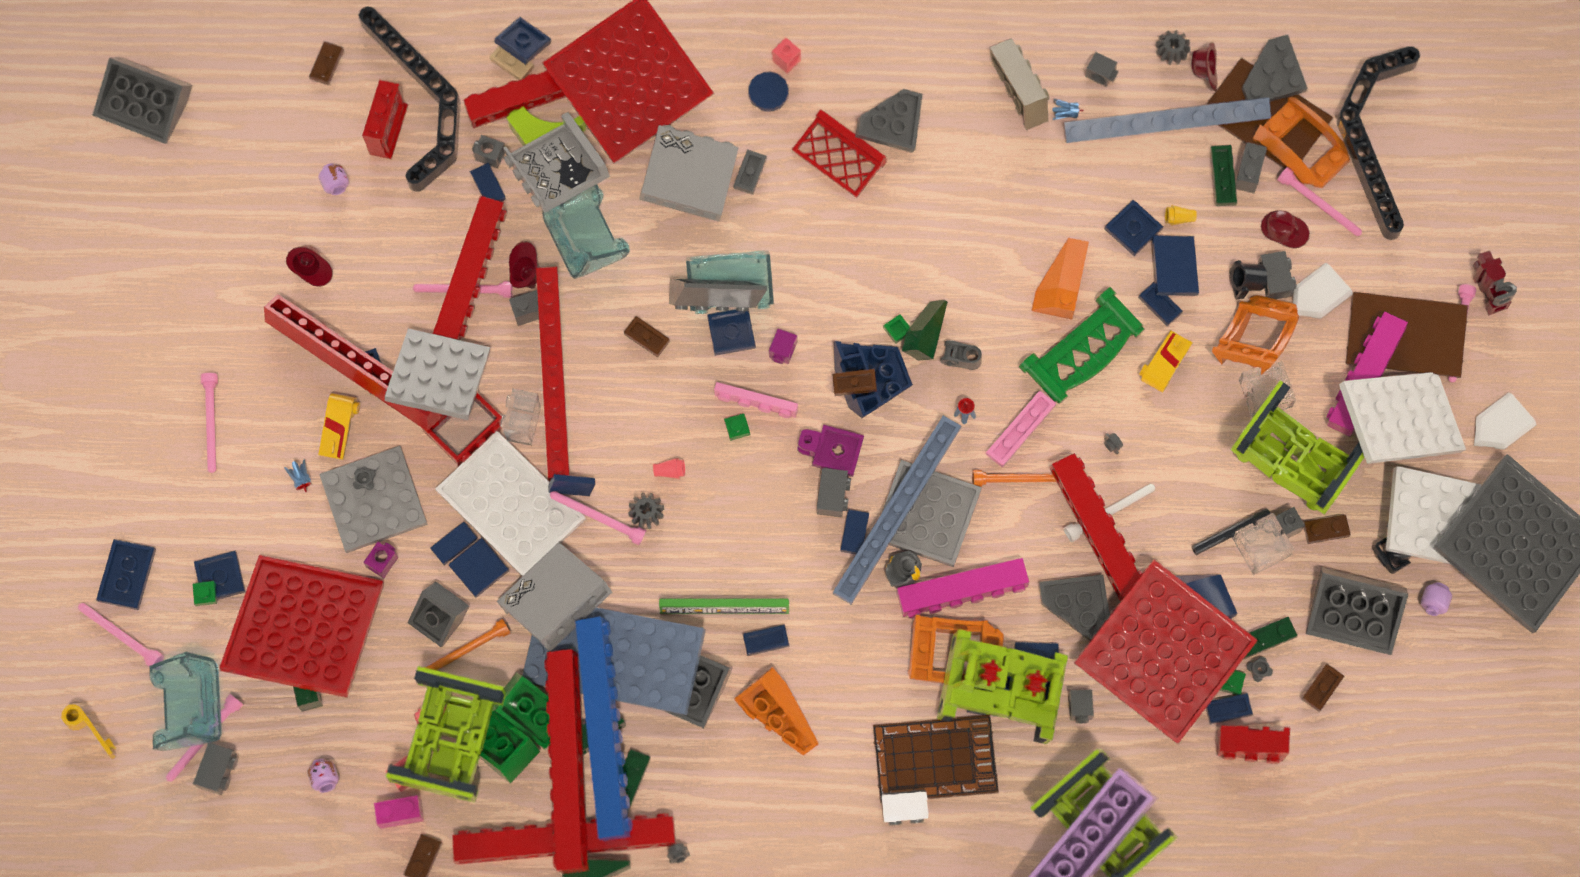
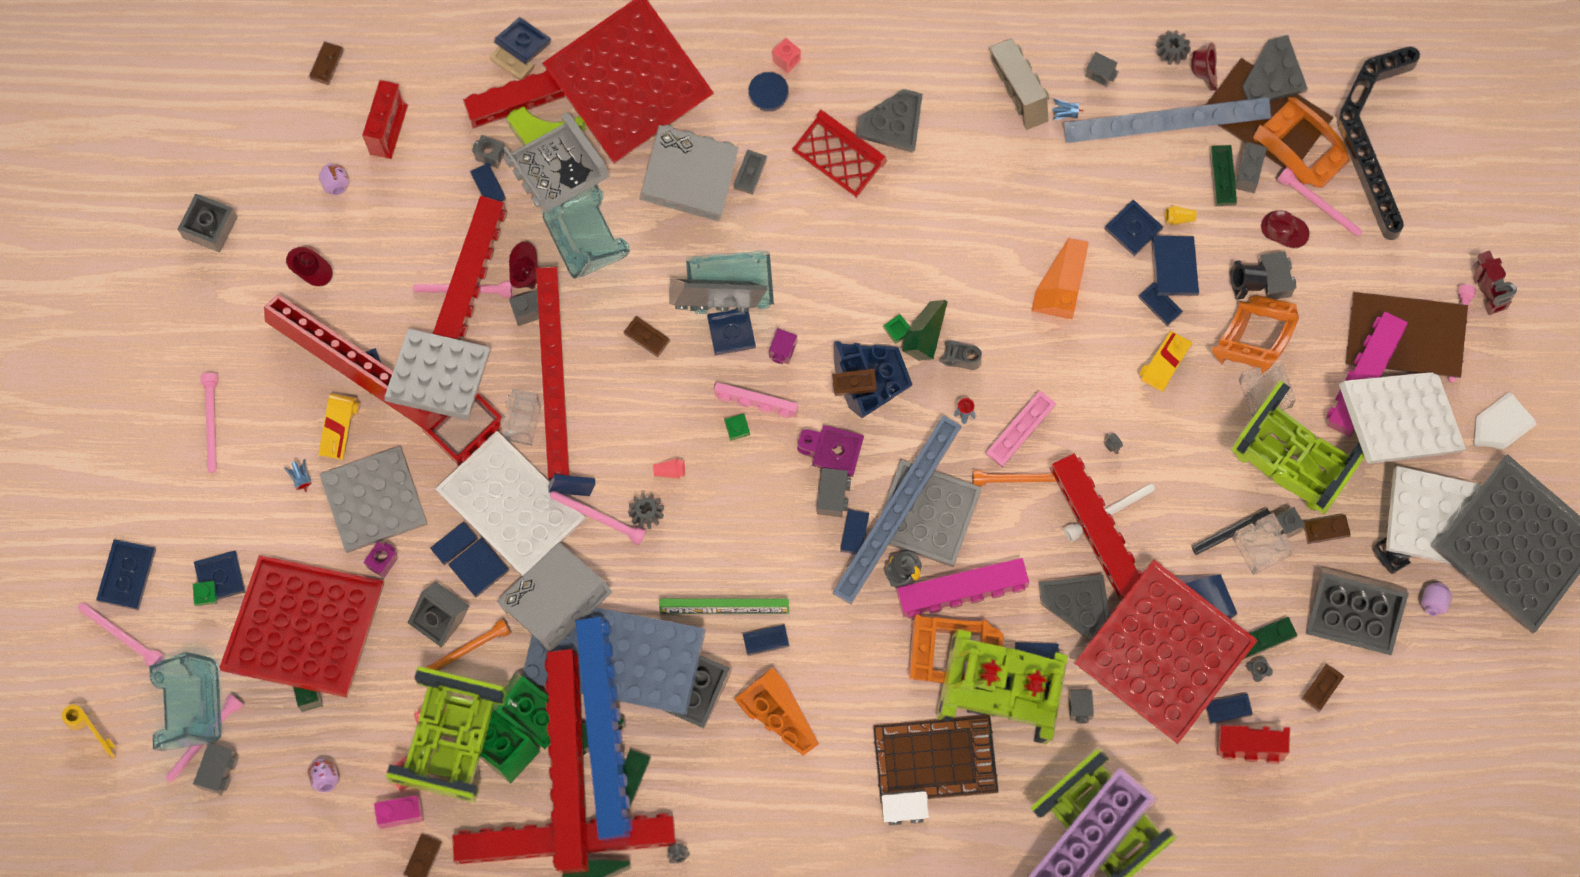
dark grey slope [92,57,192,144] -> none
dark grey plate [353,469,375,490] -> none
black beam [358,6,460,192] -> none
green piece [1019,287,1145,404] -> none
green plate [1220,671,1246,695] -> none
white tile [1293,263,1353,319] -> none
none -> dark grey brick [178,193,238,253]

